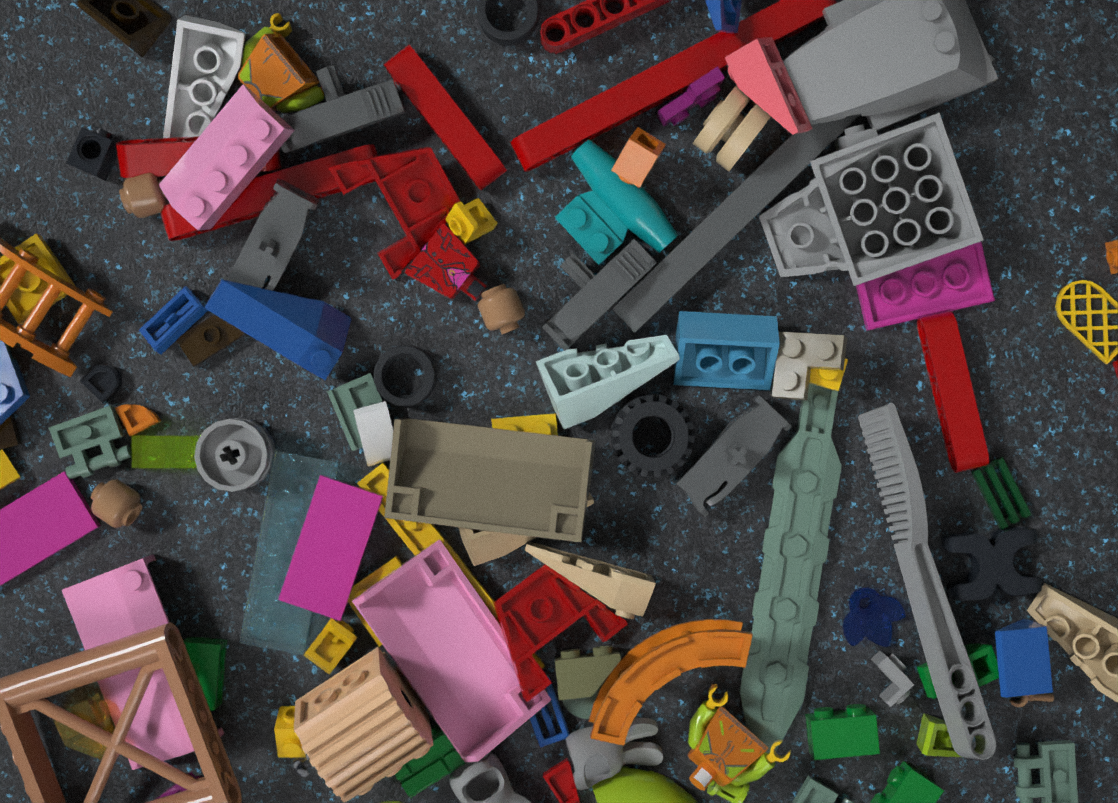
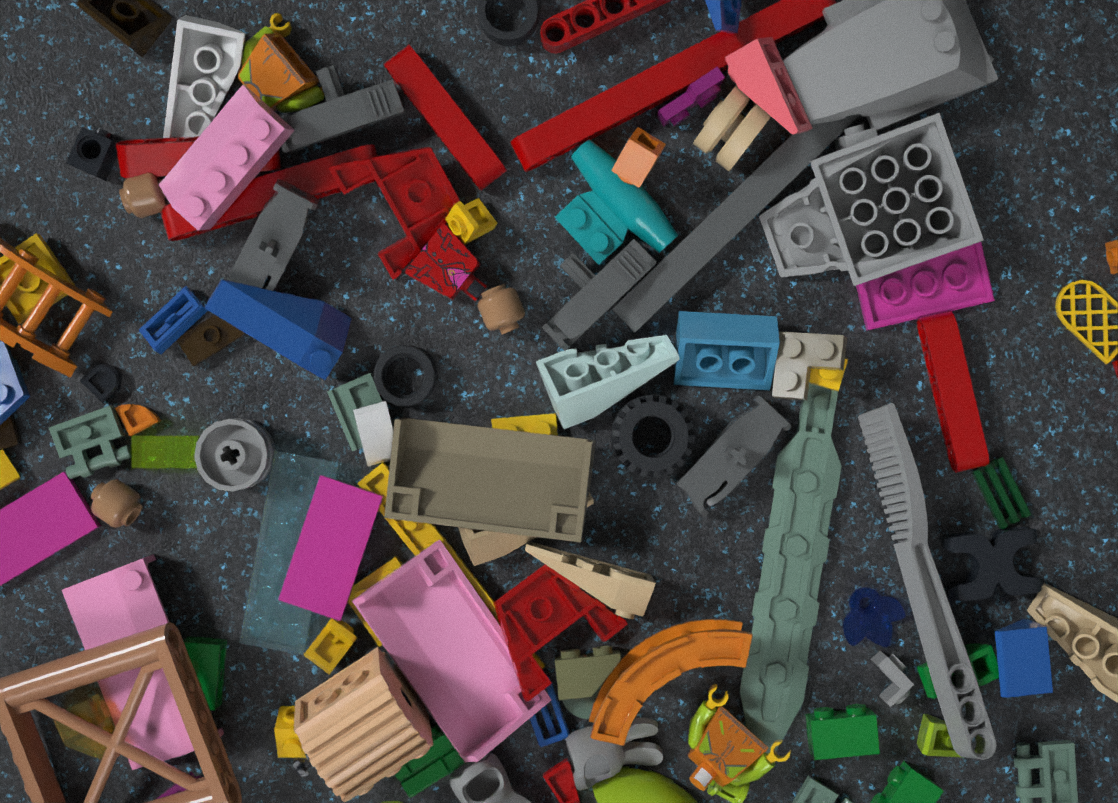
medium nougat hand [1009,693,1054,707] -> none

